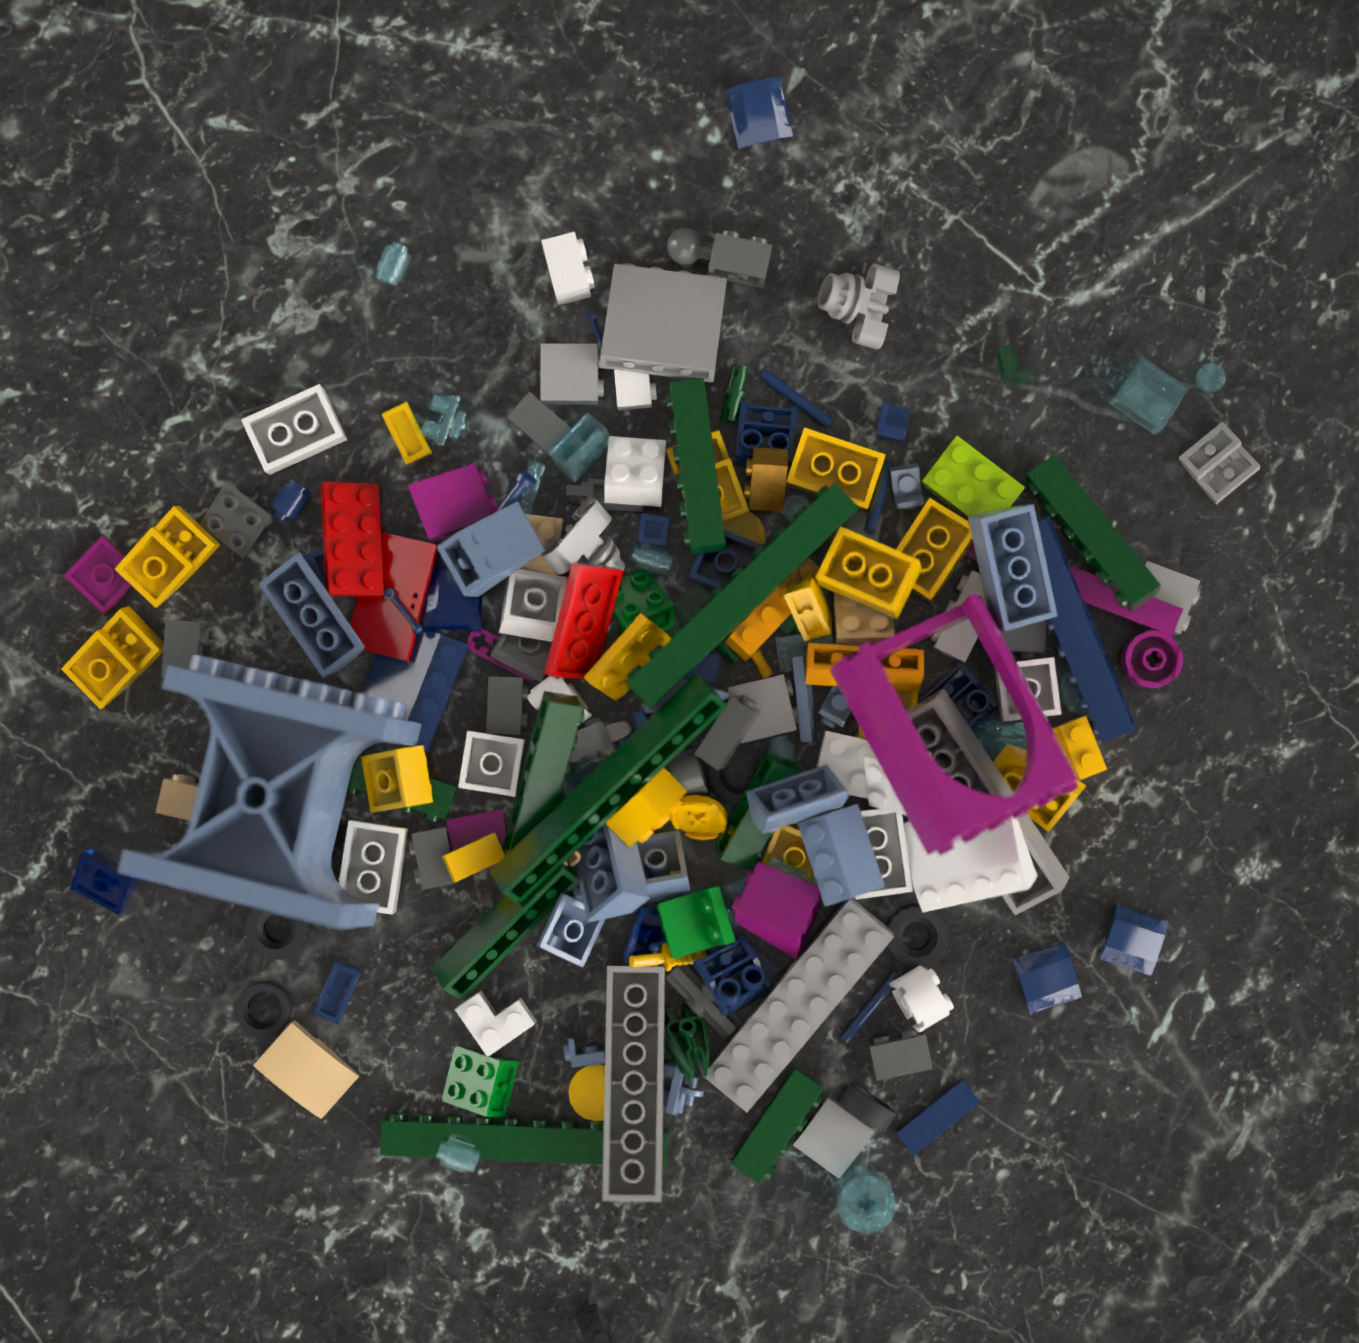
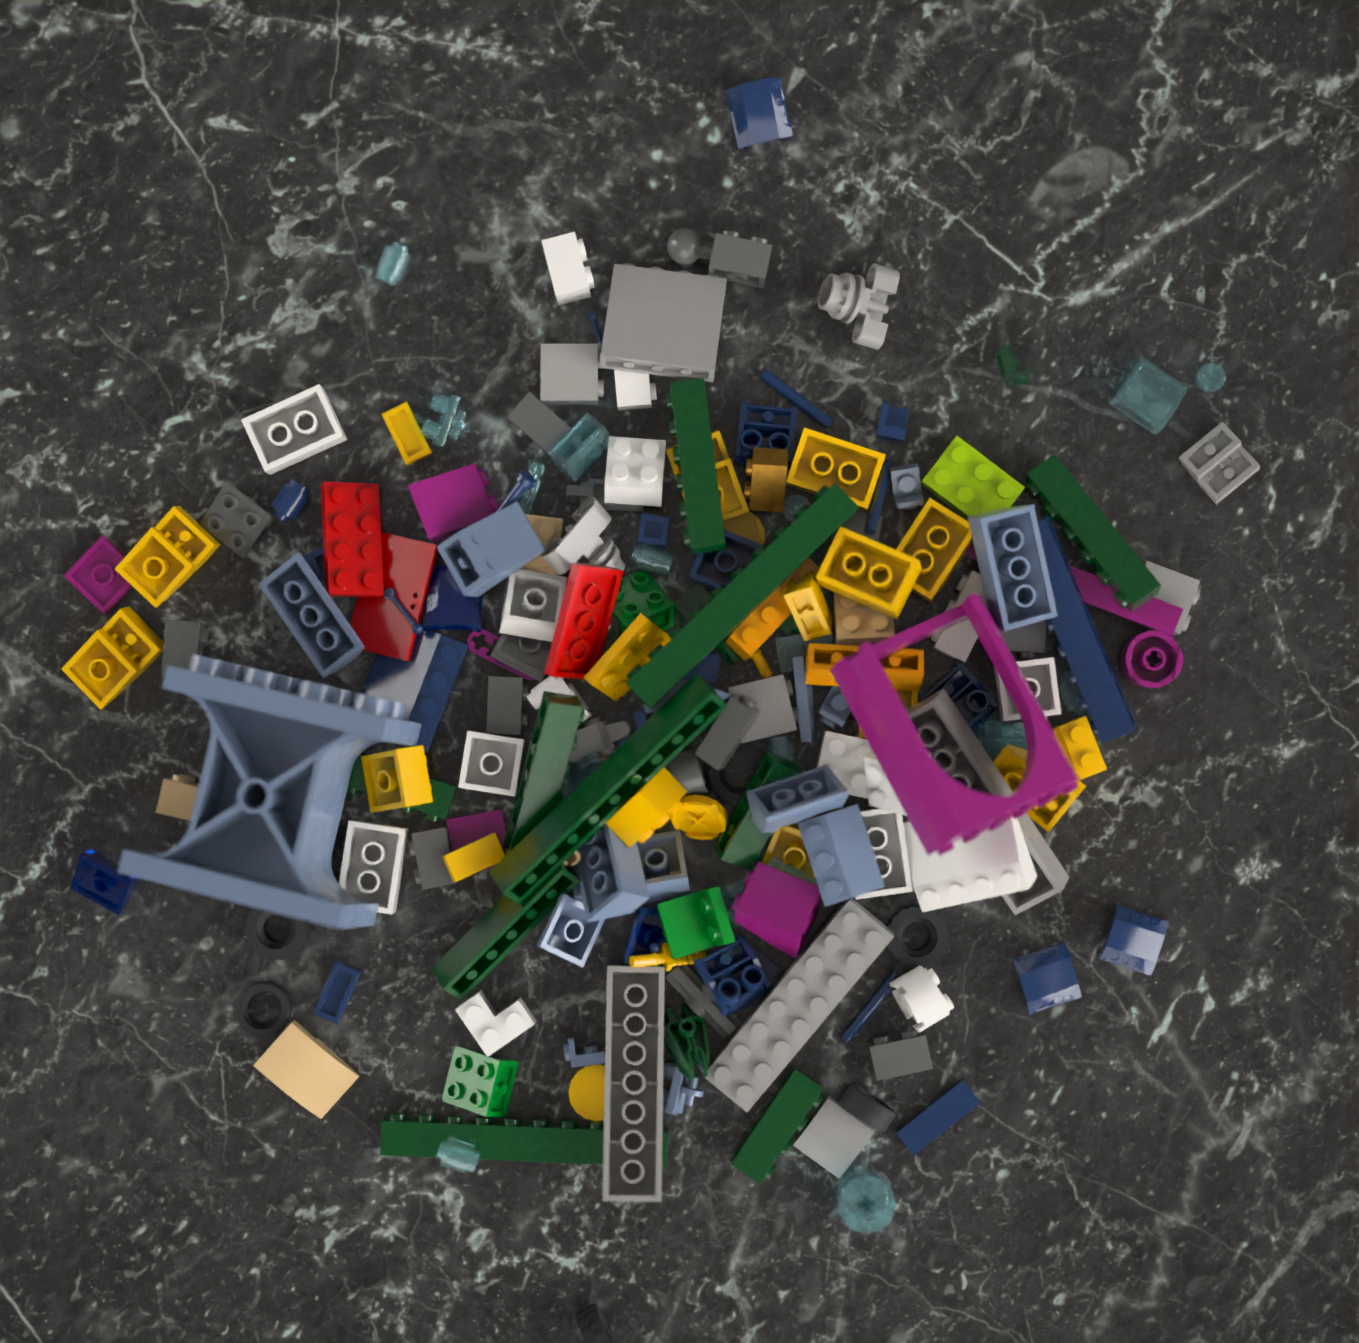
dark green pin [720,364,749,424] -> none

